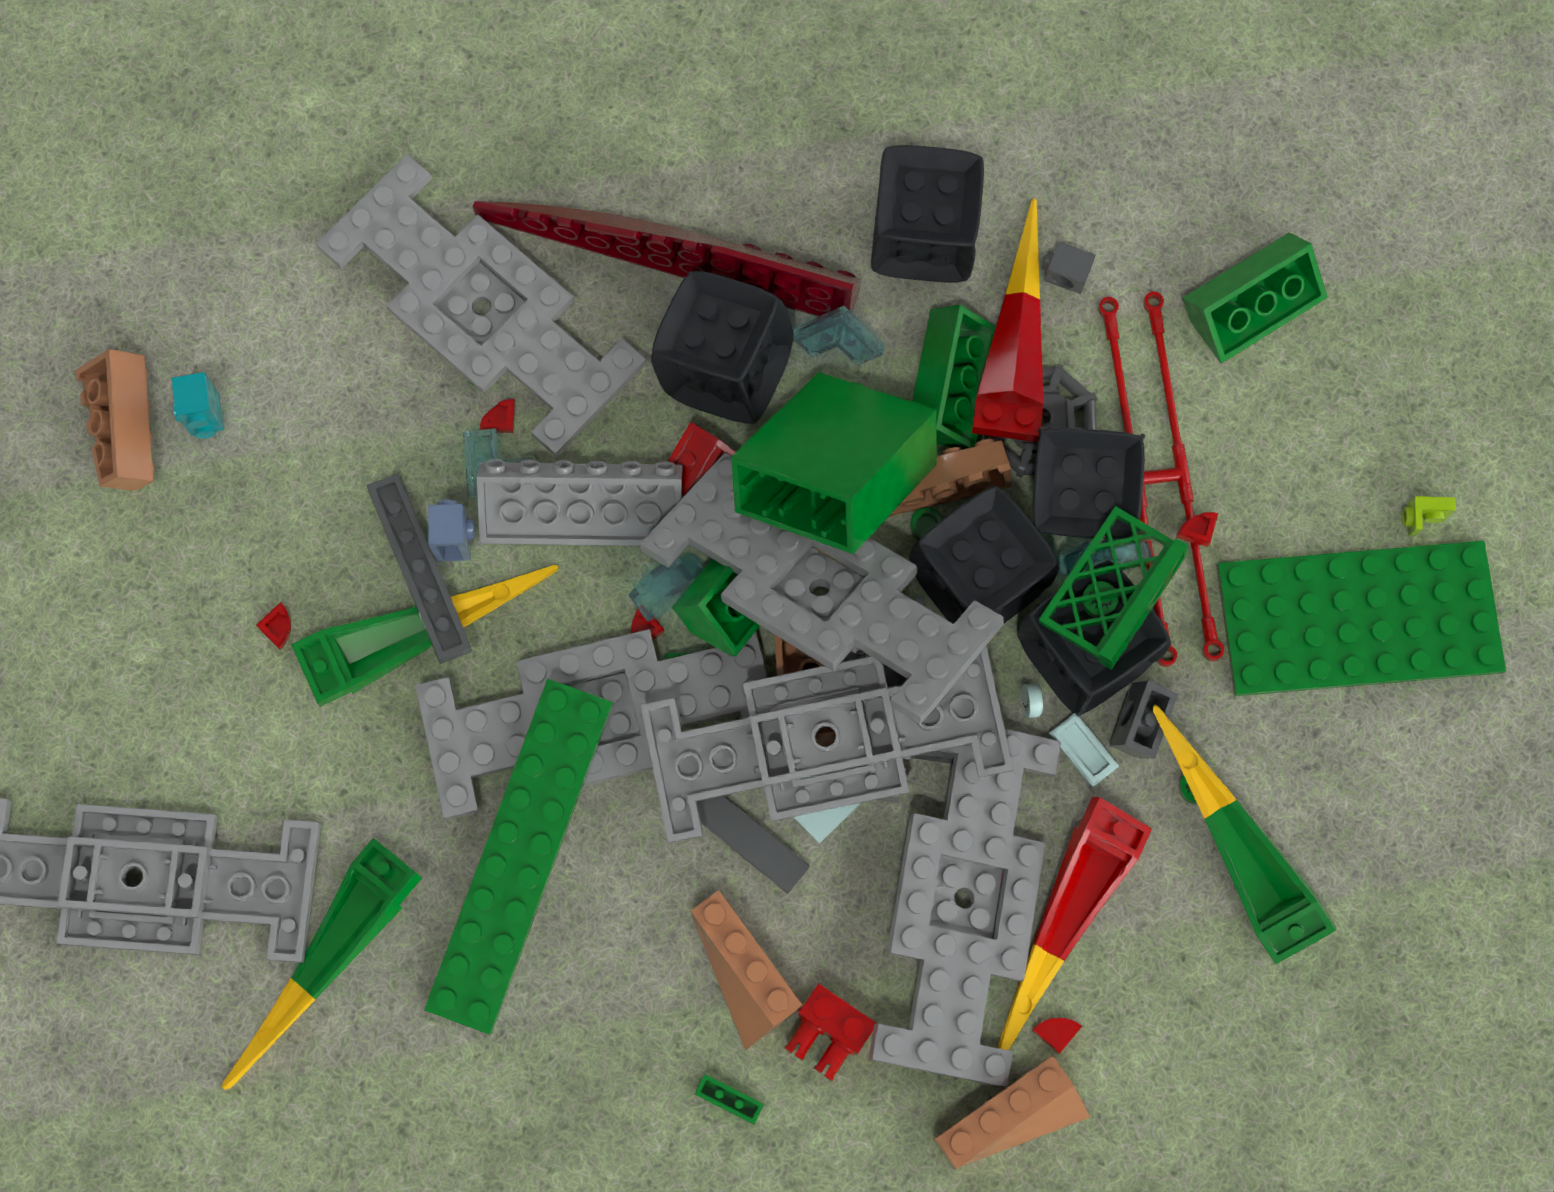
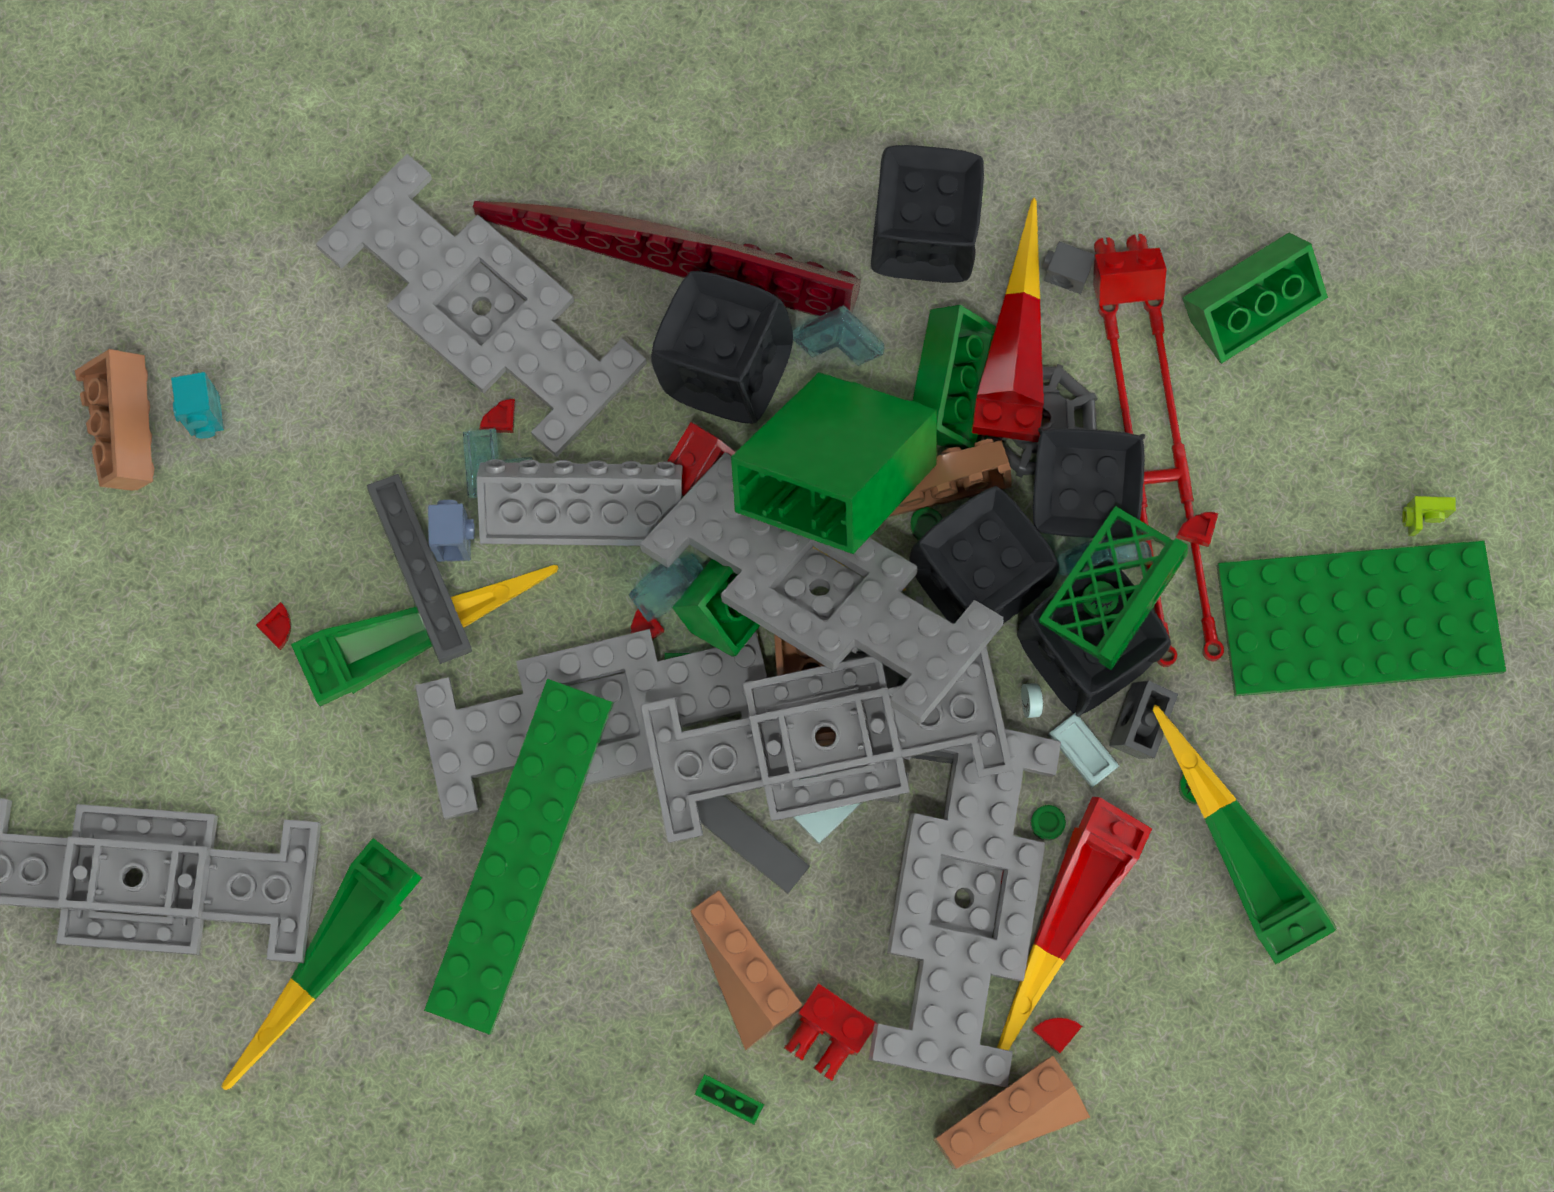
none -> green tile [1030,805,1066,841]
none -> red brick [1093,234,1167,306]

